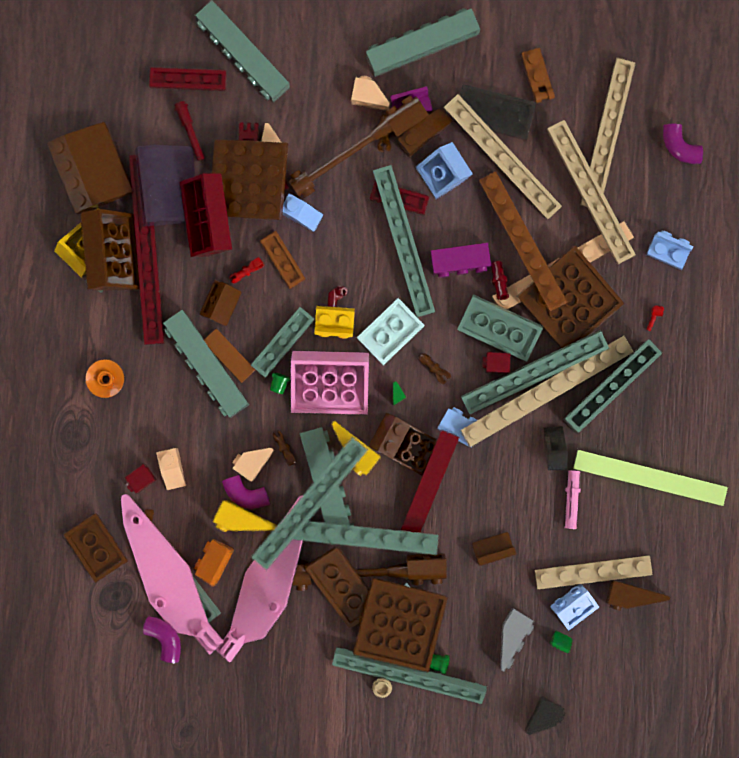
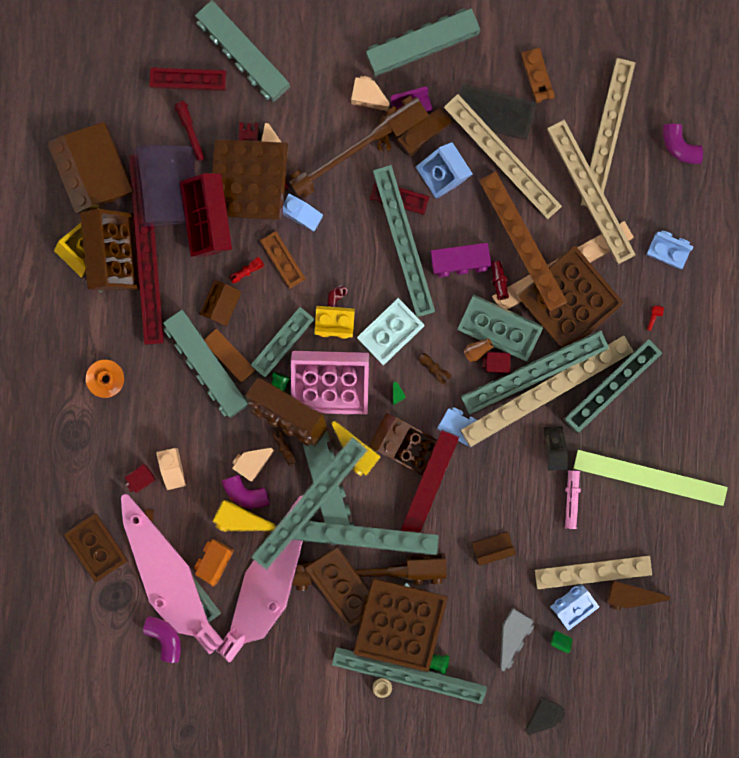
none -> reddish brown brick [245,378,327,447]
none -> dark orange cone [464,338,493,362]

